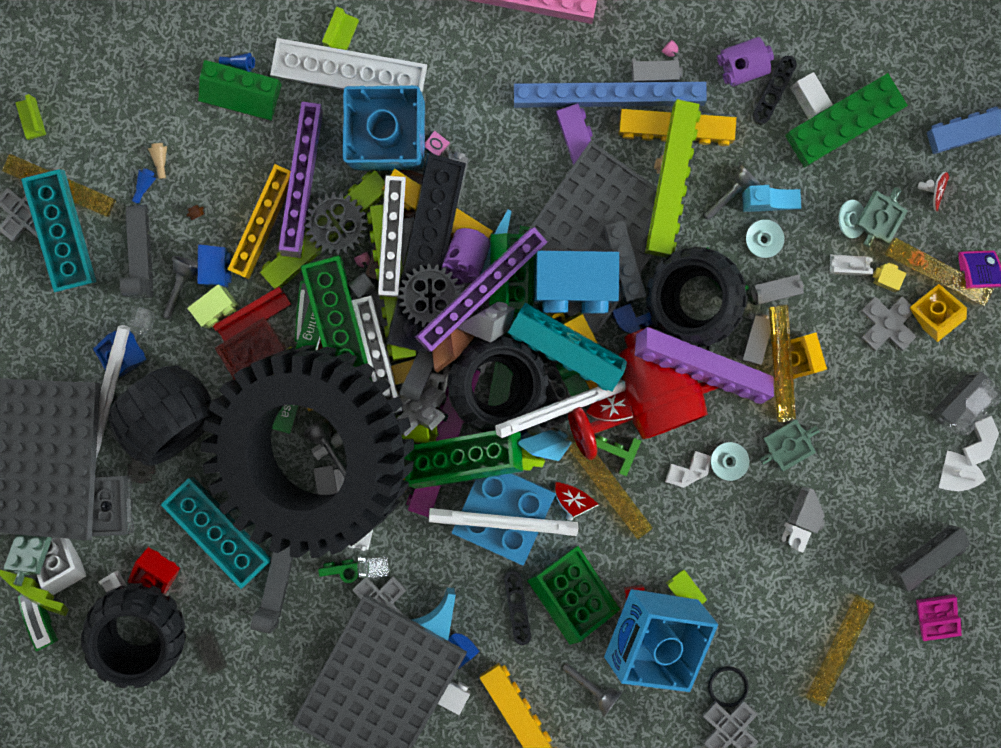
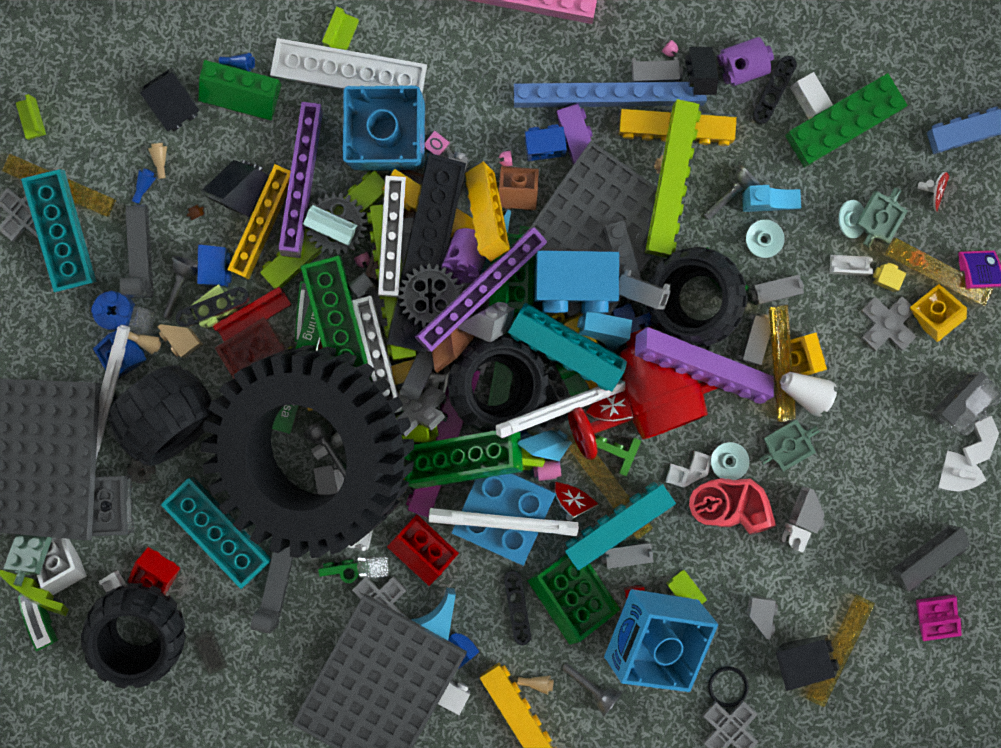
none -> blue brick [91,291,136,331]
none -> tan cone [128,331,161,355]
none -> black slope [140,67,200,132]
none -> tan slope [158,324,203,358]
none -> black beam [176,287,250,327]
none -> black slope [200,160,269,217]
none -> light aqua piece [303,205,357,246]
none -> red slope [387,515,459,586]
none -> yellow brick [465,161,510,262]
none -> bright pink hinge [499,151,513,167]
none -> nougat slope [499,166,539,210]
none -> tan cone [517,675,554,695]
none -> blue brick [525,125,567,162]
none -> bright pink brick [533,460,561,481]
none -> teal brick [564,481,676,571]
none -> medium azure arch [577,312,632,352]
none -> light grey brick [601,542,653,569]
none -> light grey brick [619,269,671,310]
none -> black brick [685,47,719,95]
none -> coral piece [689,478,777,535]
none -> light grey slope [747,595,778,640]
none -> black slope [776,635,839,691]
none -> white cone [780,372,837,417]

